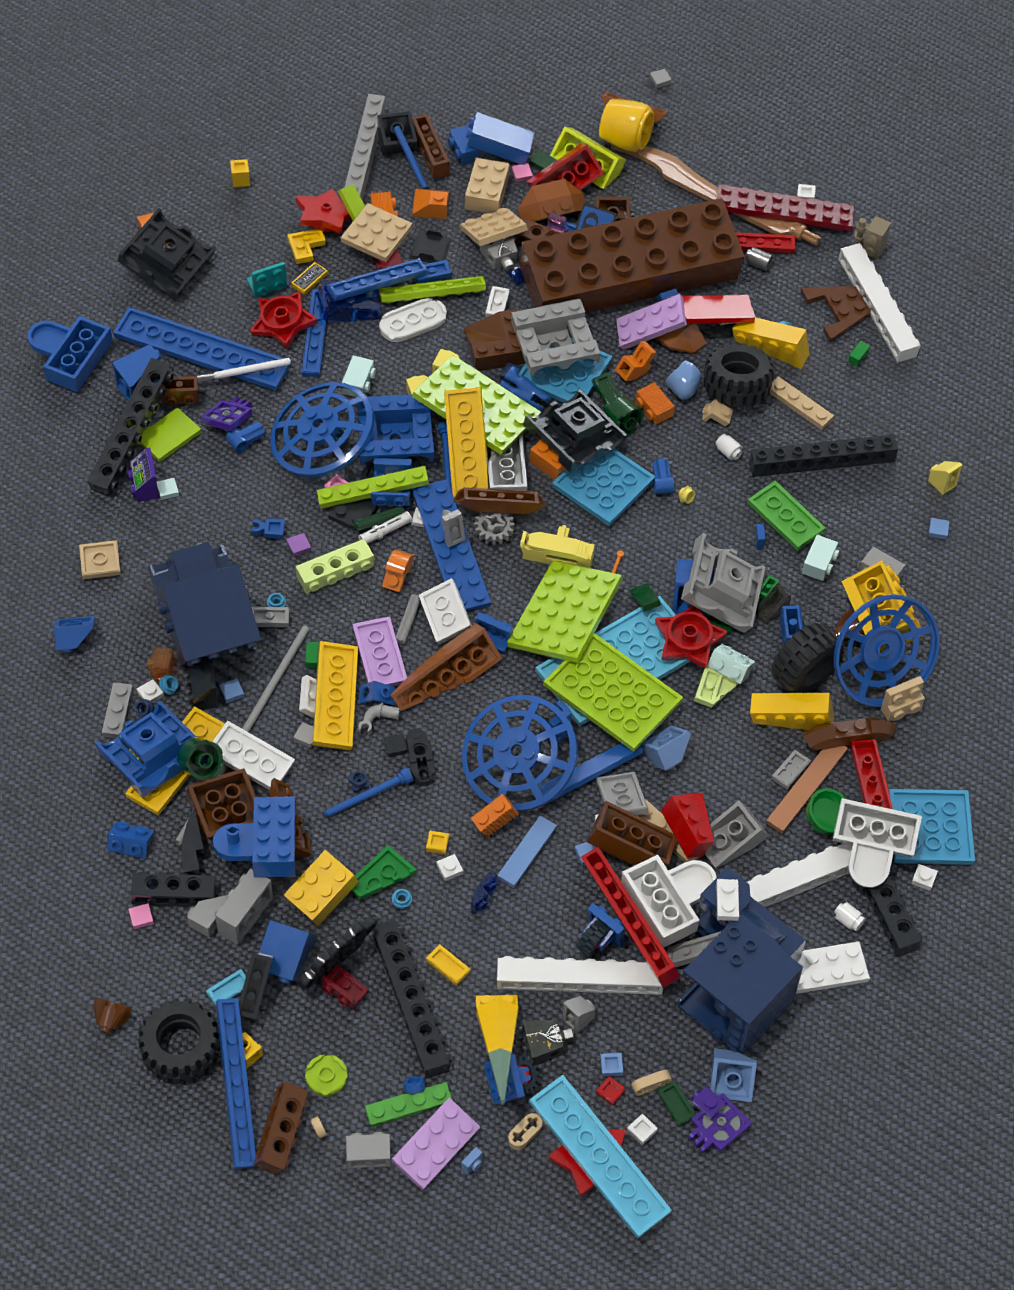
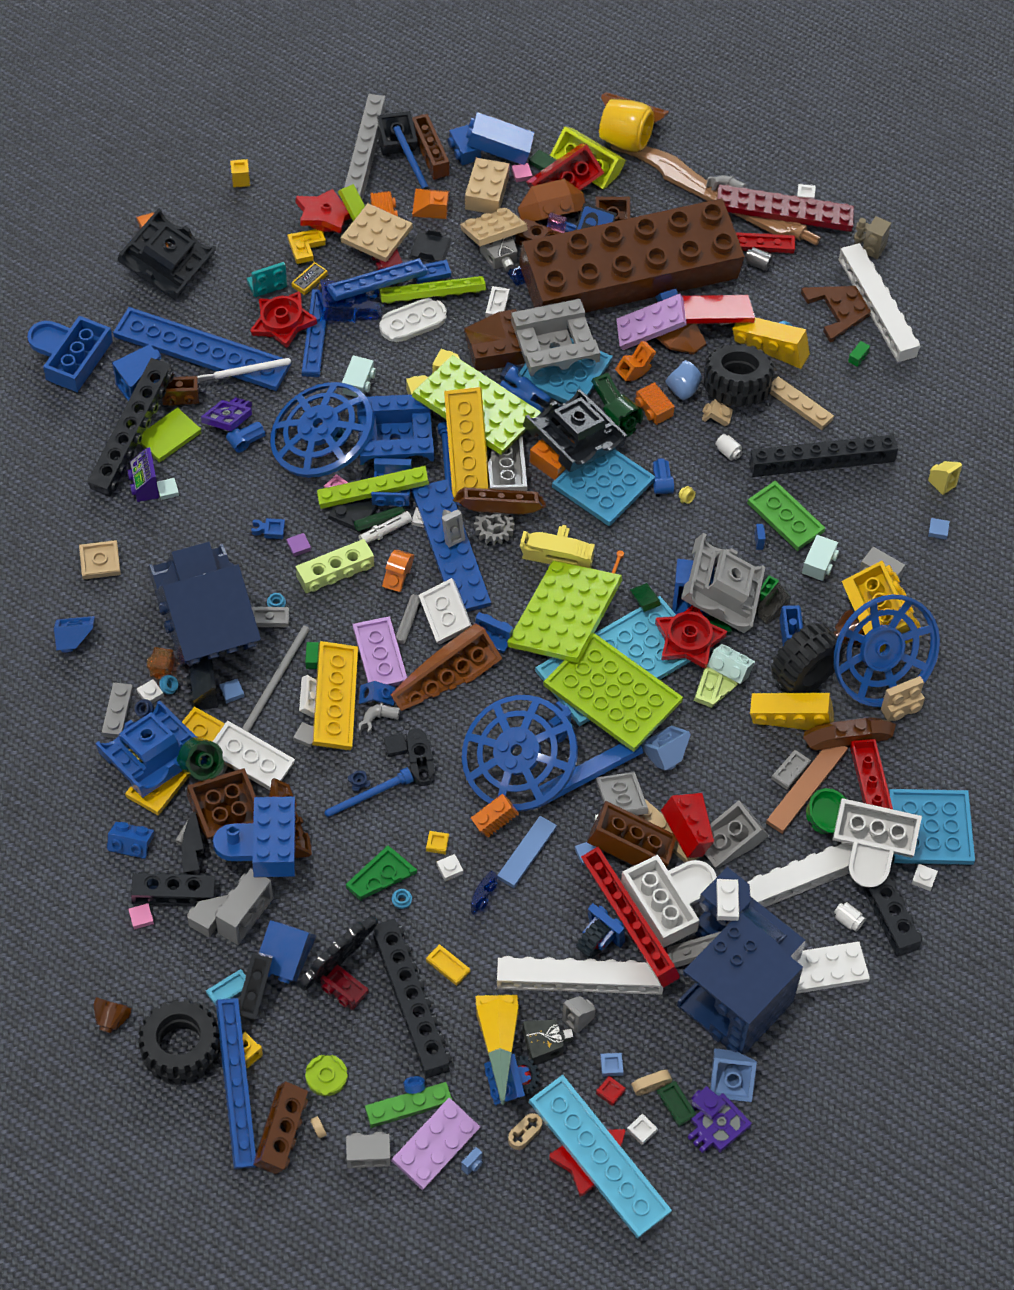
yellow brick [284,850,359,927] -> none
light grey tile [650,69,672,88] -> none
none -> light grey piece [706,175,747,190]

